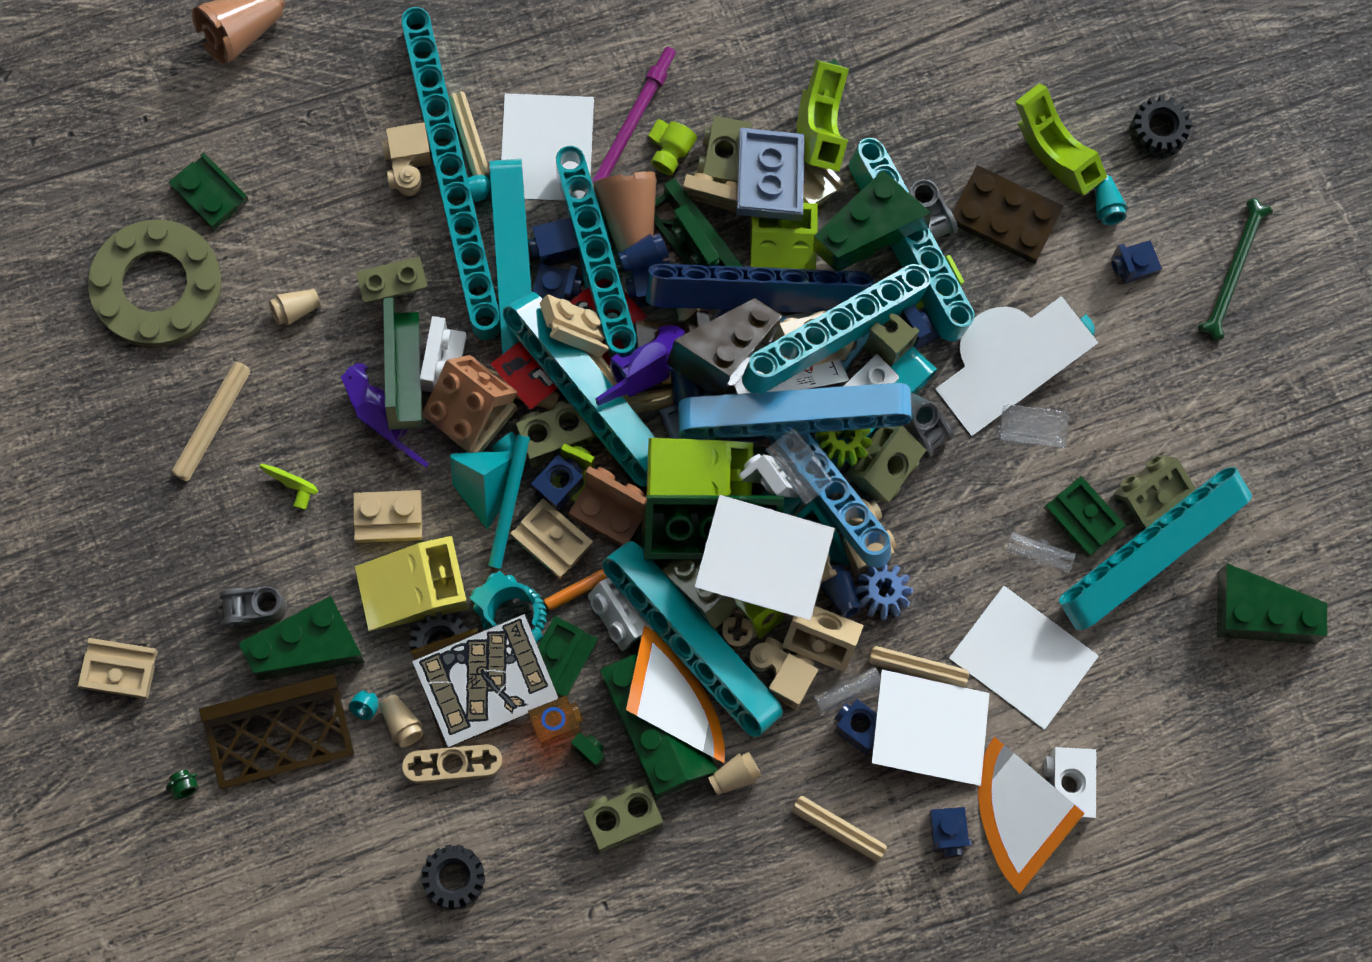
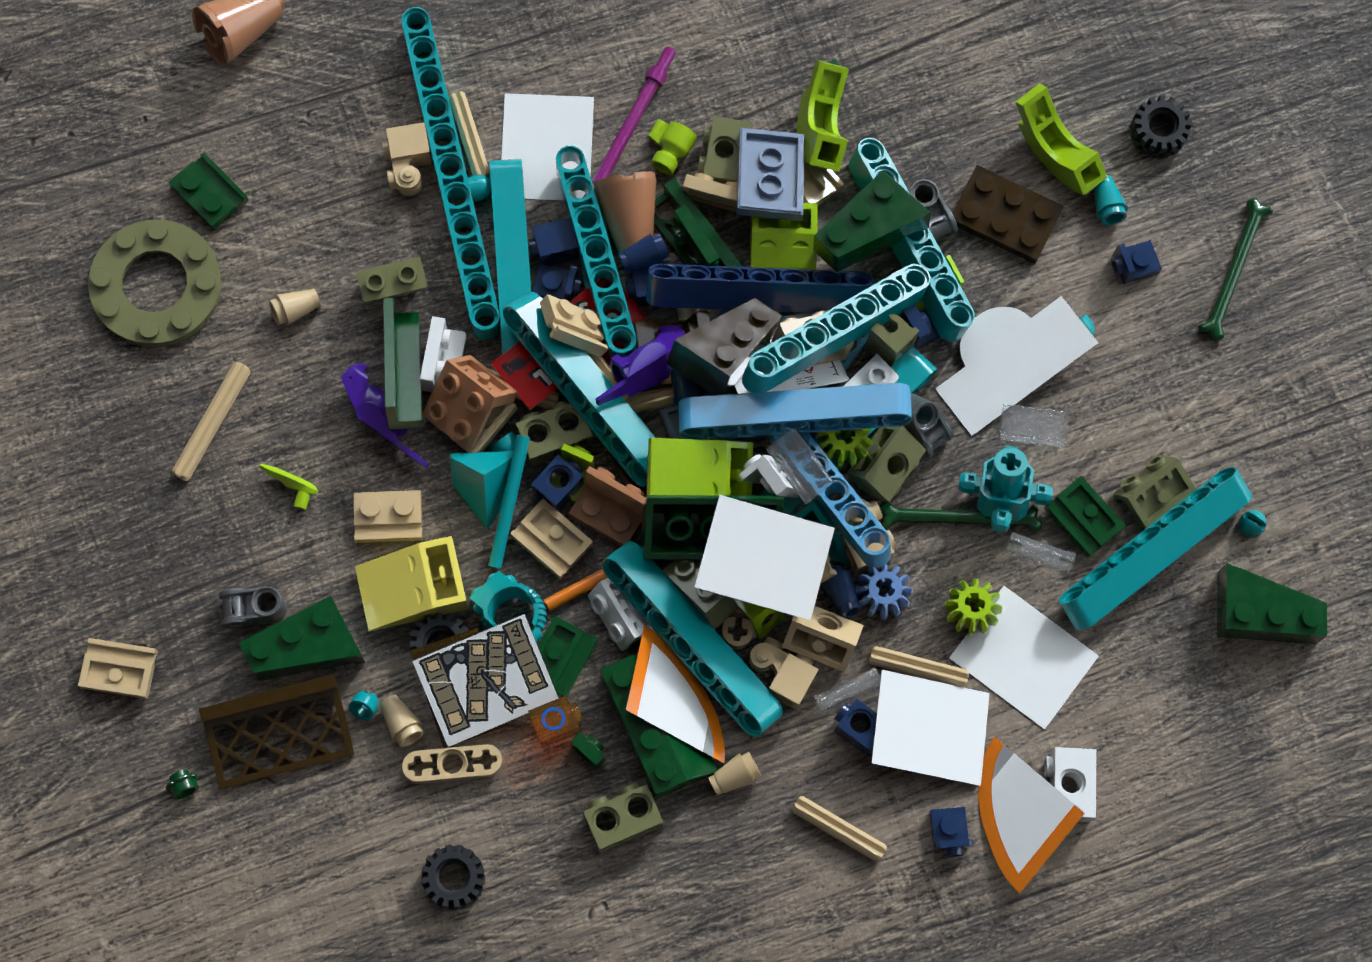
none -> dark green piece [879,501,1042,533]
none -> lime gear [944,578,1003,637]
none -> teal piece [958,446,1053,533]
none -> teal hinge [1238,510,1267,538]

